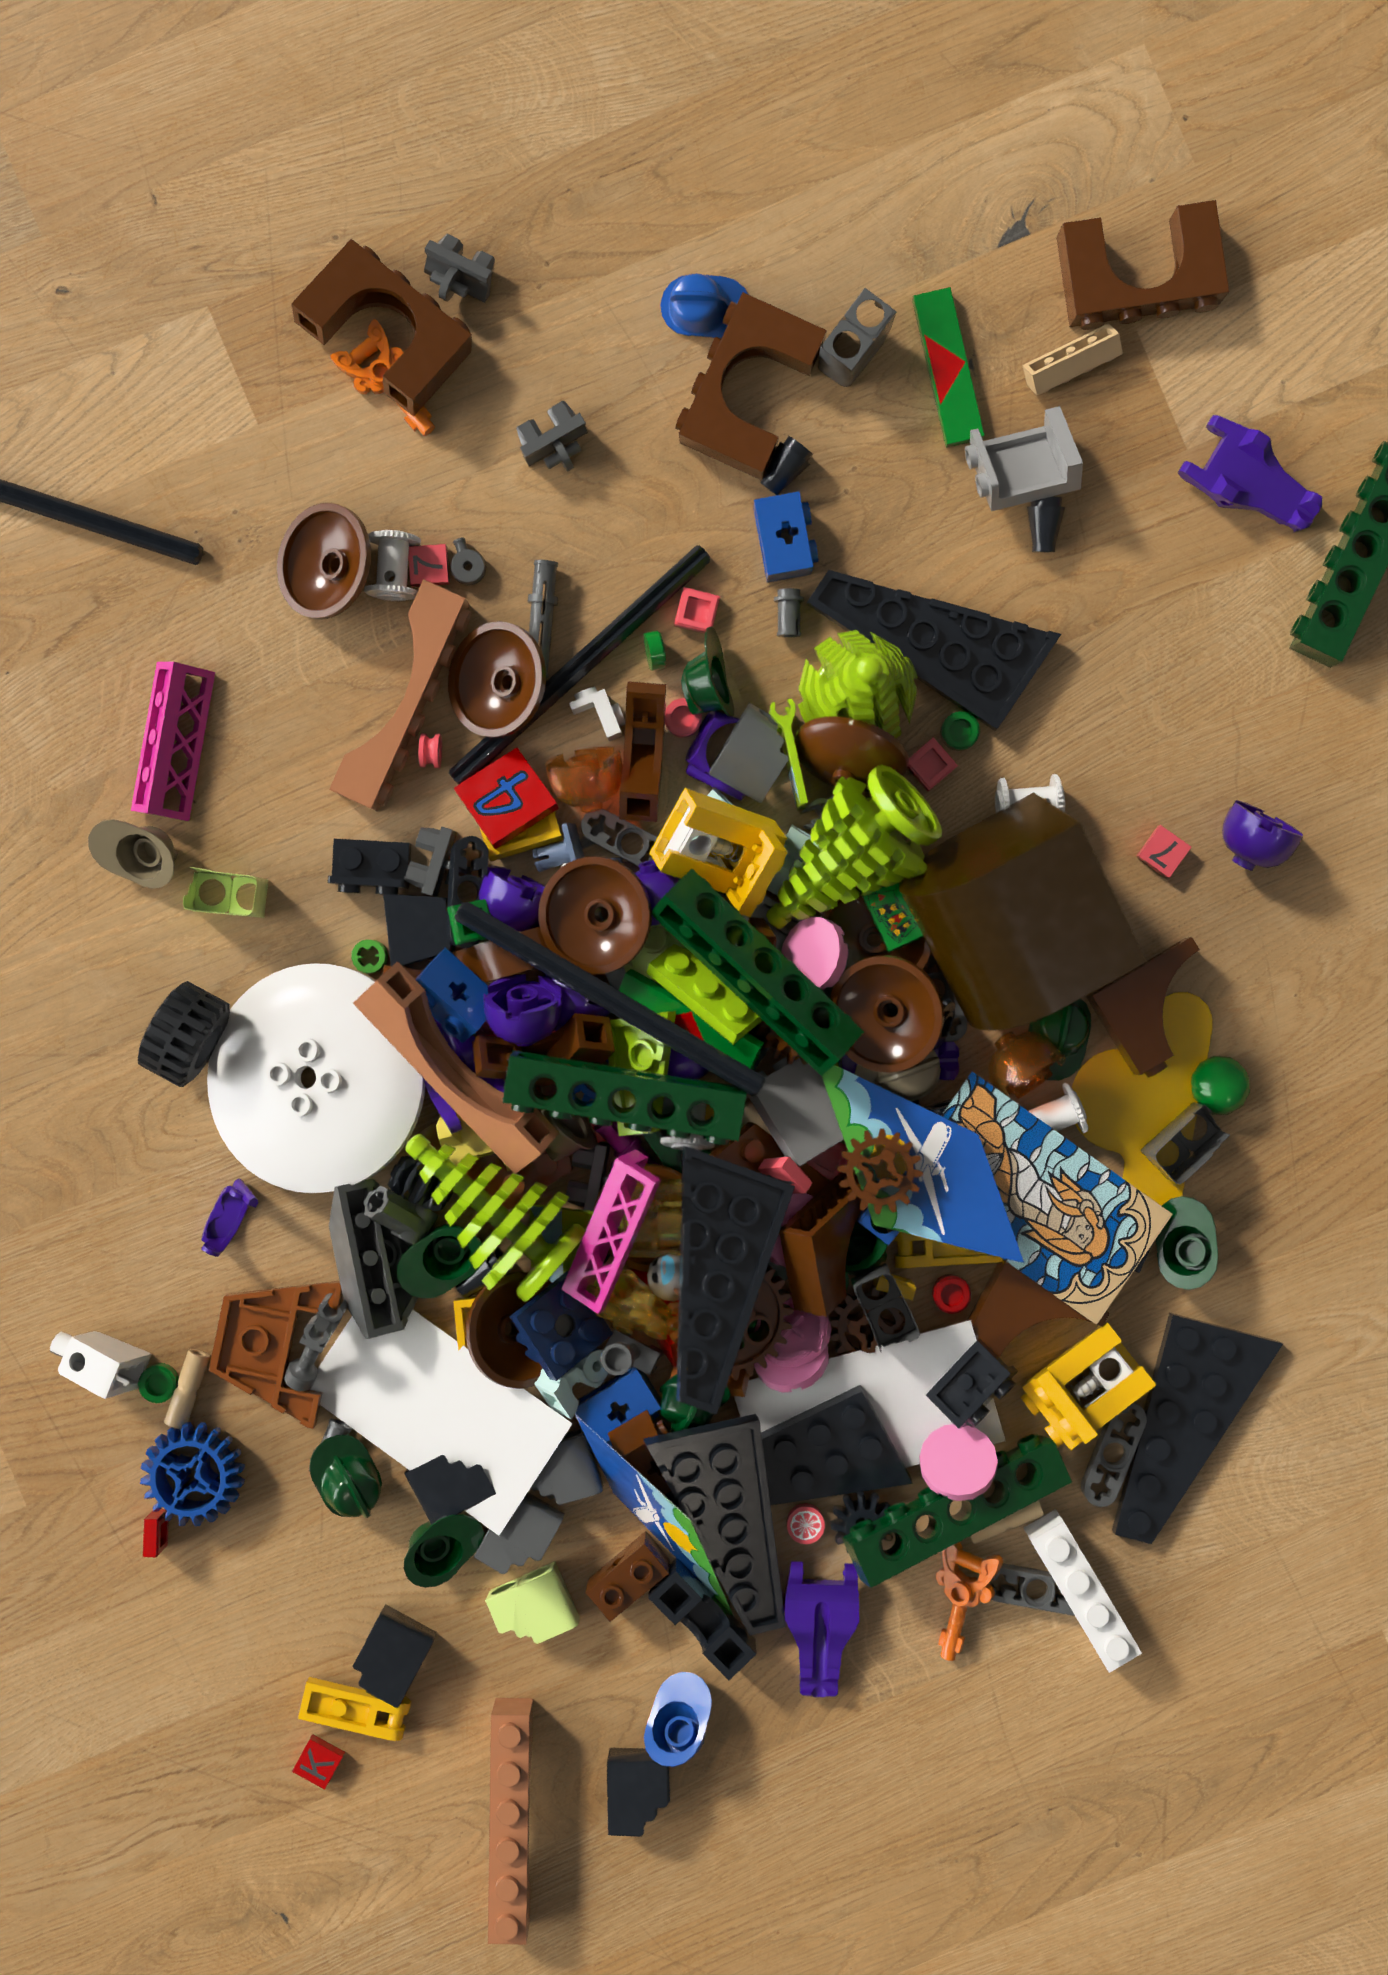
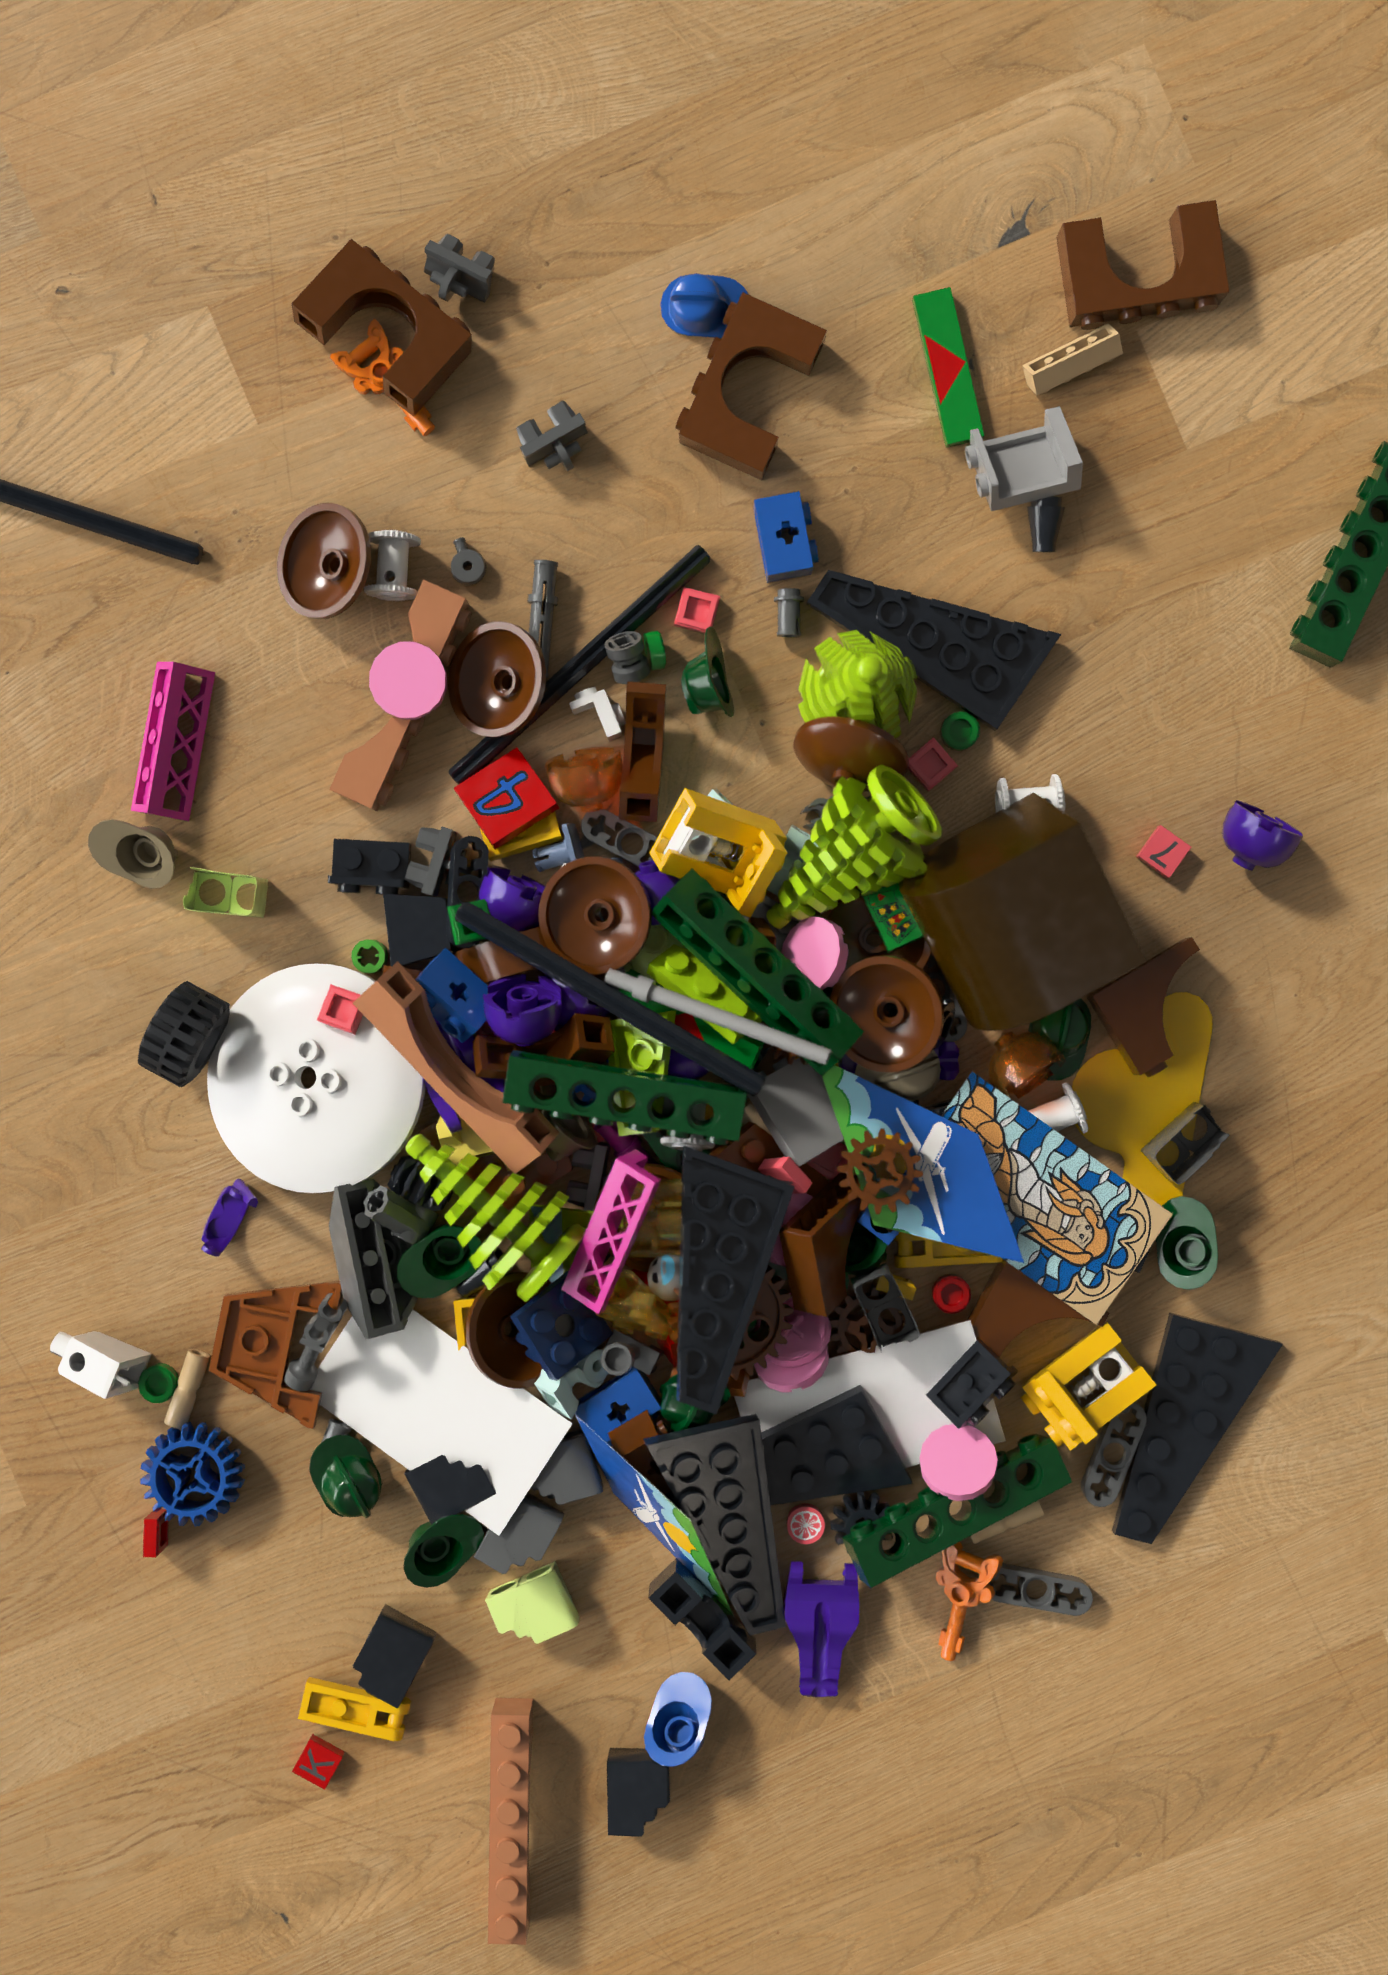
coral tile [408,544,450,587] -> none
coral bush [418,733,442,768] -> none
reddish brown brick [585,1531,670,1622] -> none
coral tile [665,698,702,738] -> none
dark purple helmet [686,711,745,801] -> none
dark grey piece [708,703,789,803] -> none
black cone [760,436,813,495] -> none
lime flag [769,699,808,810] -> none
dark grey piece [818,288,897,387] -> none
white arch [1024,1509,1142,1673] -> none
dark purple animal [1178,415,1322,532] -> none
green hair [1191,1056,1250,1115] -> none
none -> coral tile [317,984,363,1035]
none -> bright pink tile [369,642,447,720]
none -> dark grey wheel [604,631,651,684]
none -> light grey bar [605,968,831,1065]

